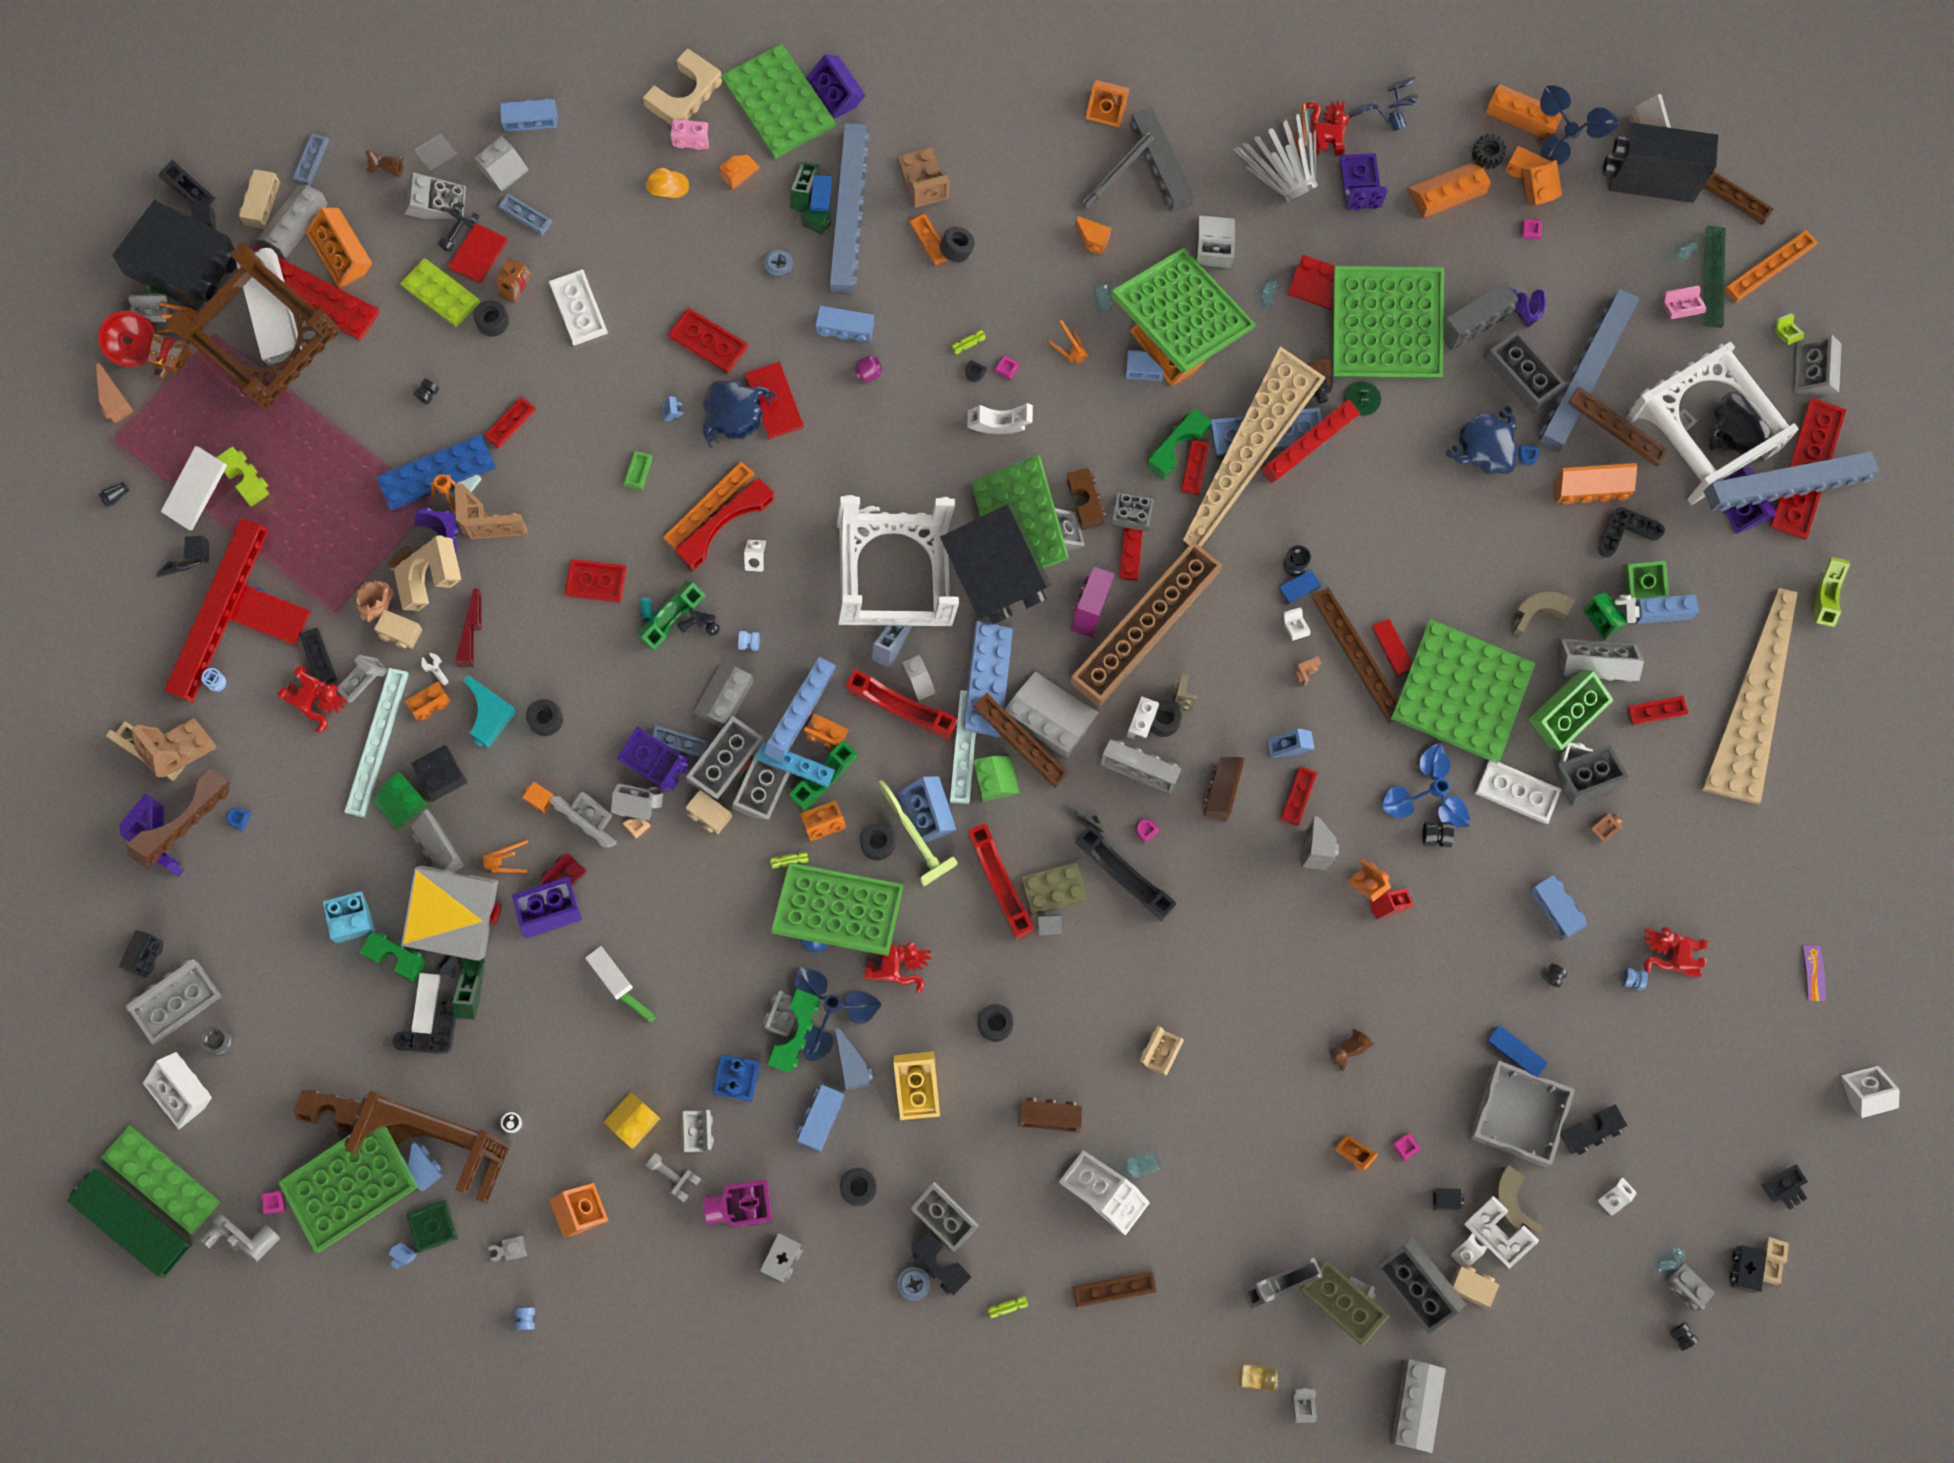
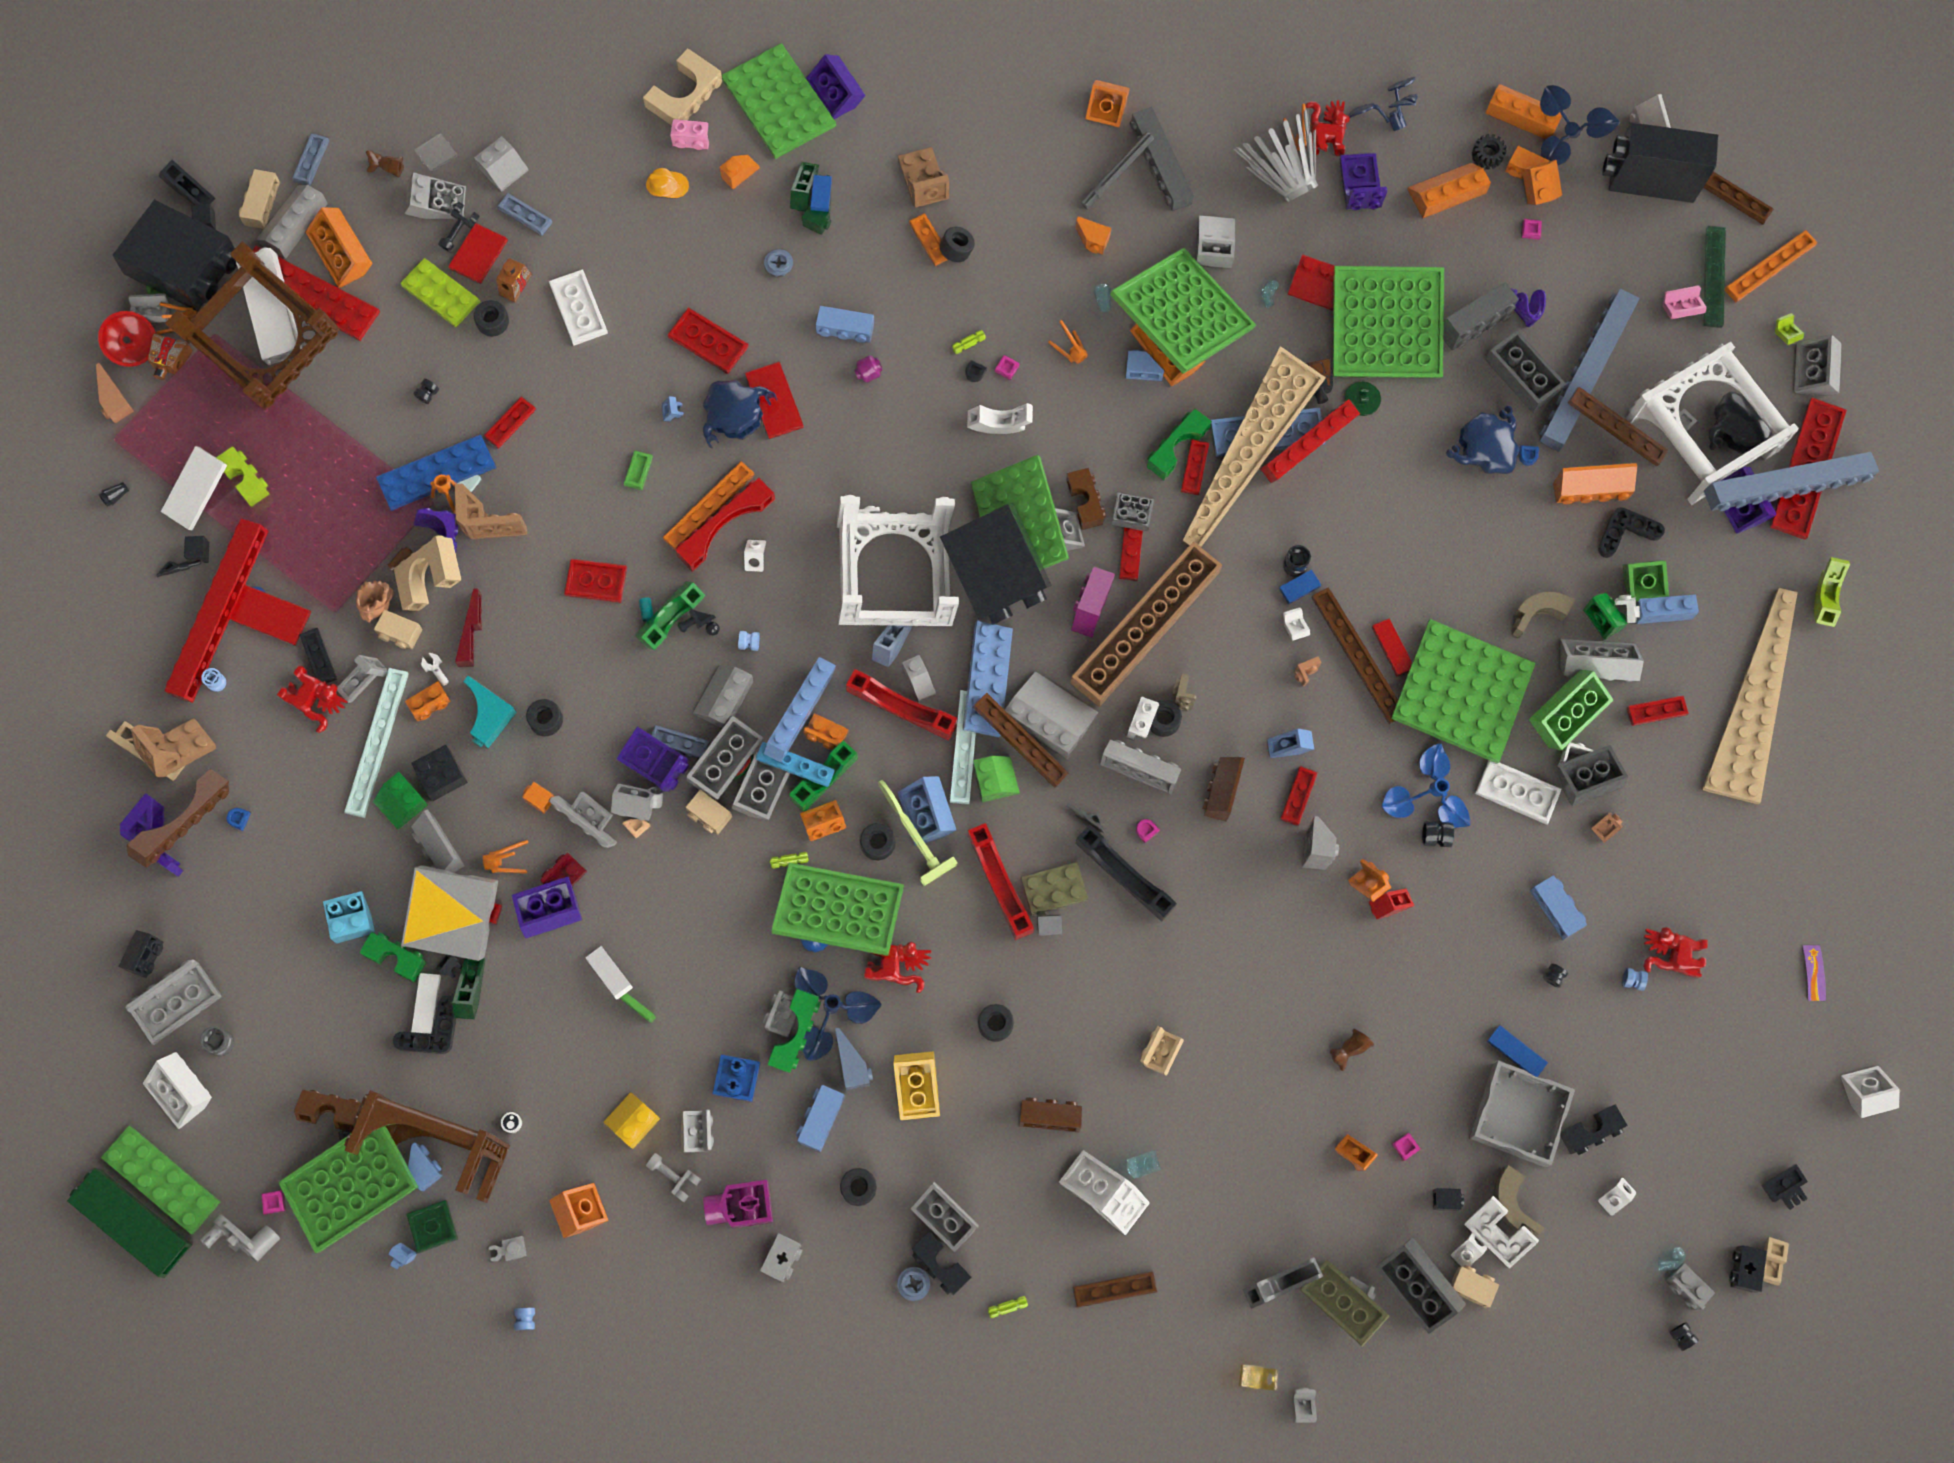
medium blue brick [500,99,558,132] -> none
sand blue brick [830,123,870,294] -> none
light grey slope [1391,1359,1446,1453] -> none
clear light blue arm [1677,241,1698,260] -> none

